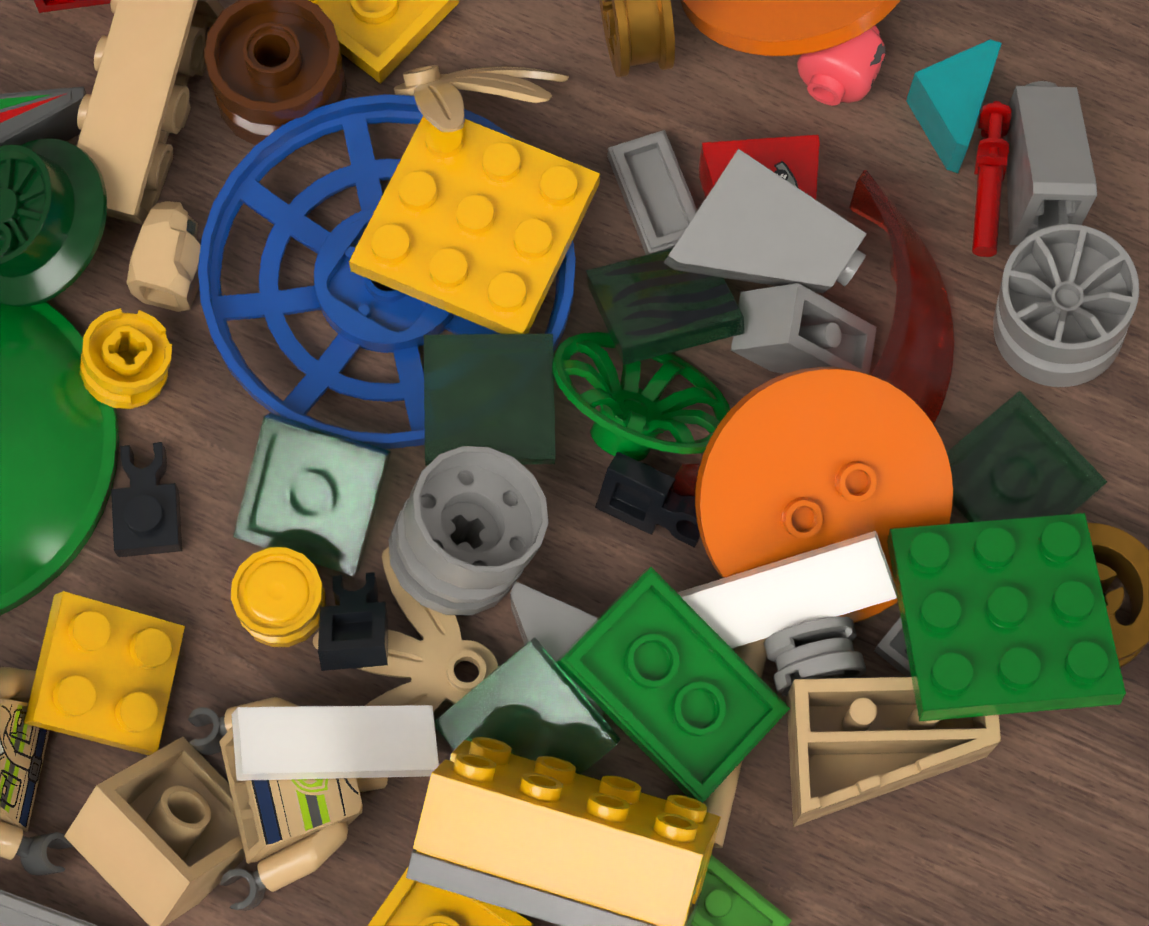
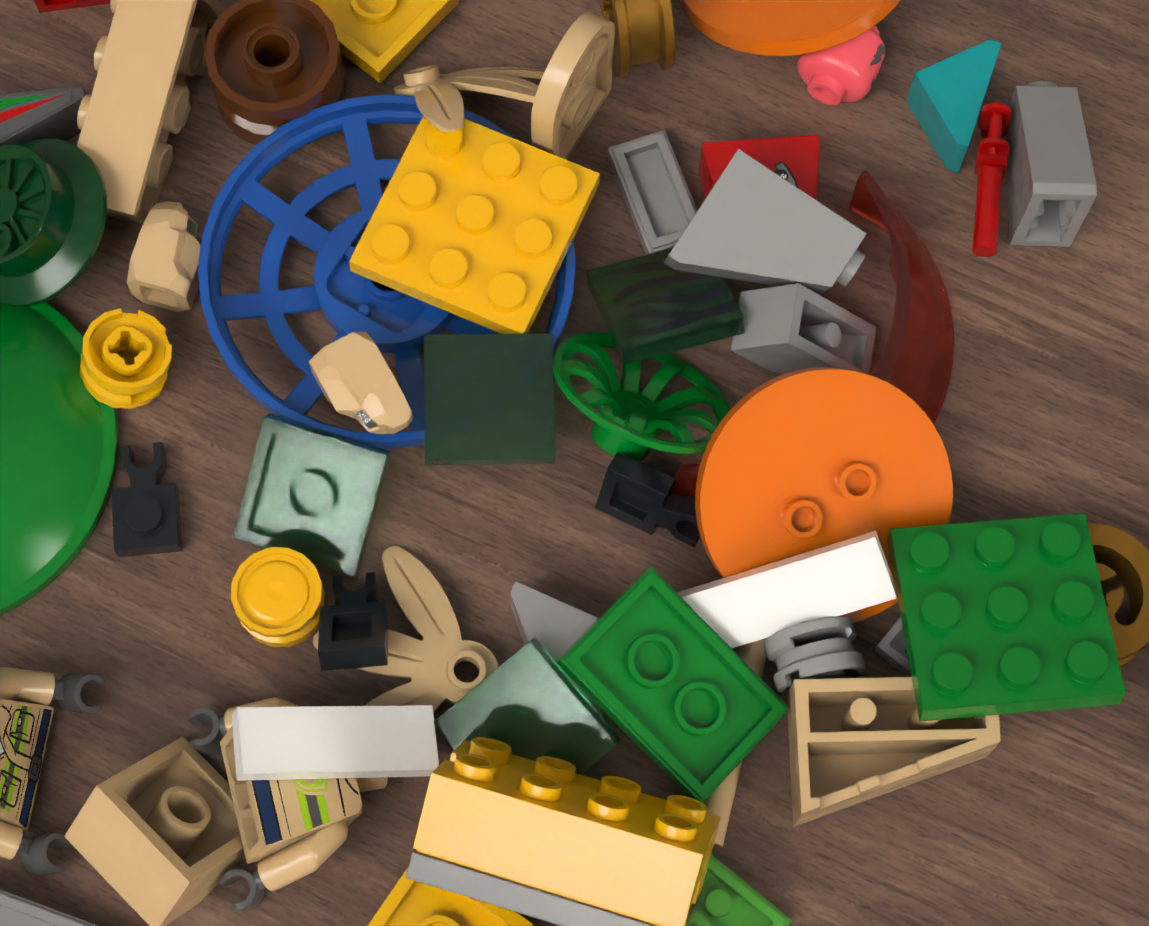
yellow plate [24,591,185,755] -> none
light grey wheel [389,446,549,615] -> none
clear green tile [947,391,1107,522] -> none
light grey wheel [993,224,1139,387] -> none
none -> tan rock [309,332,413,435]
none -> tan tile [531,11,615,160]

